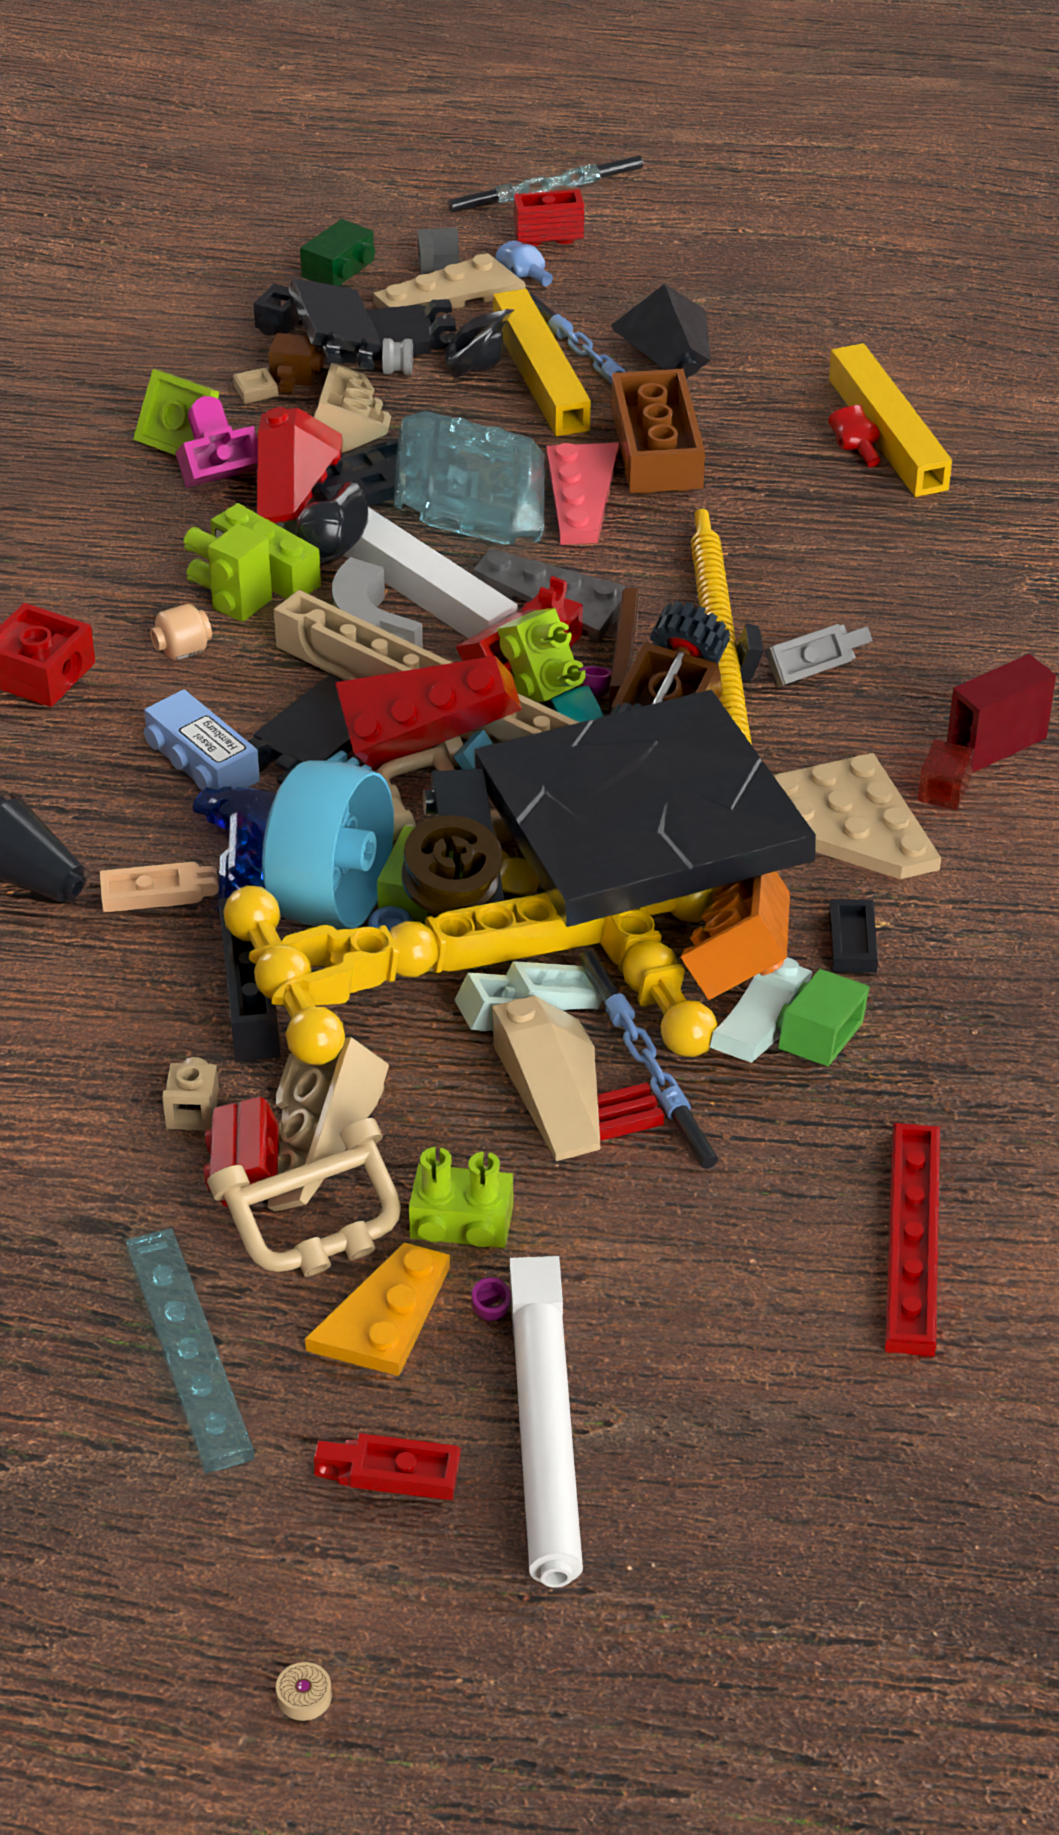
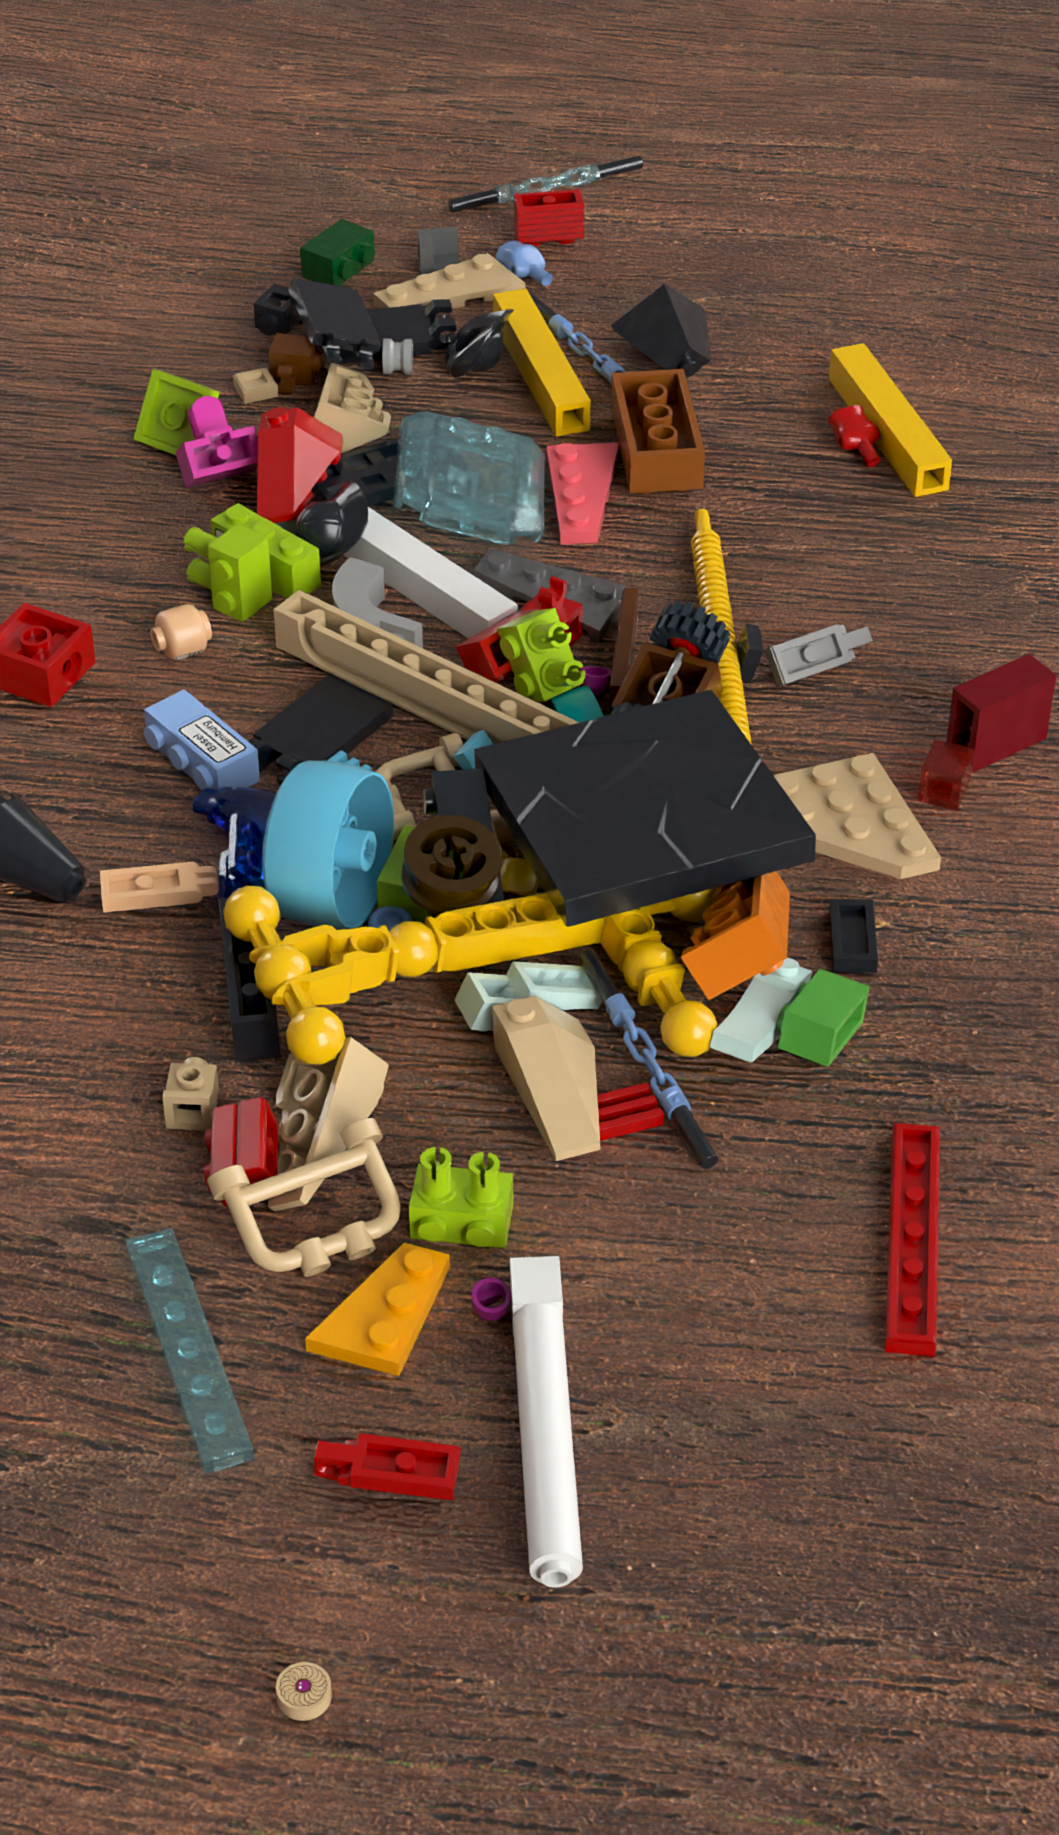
red wedge [335,656,522,771] -> none

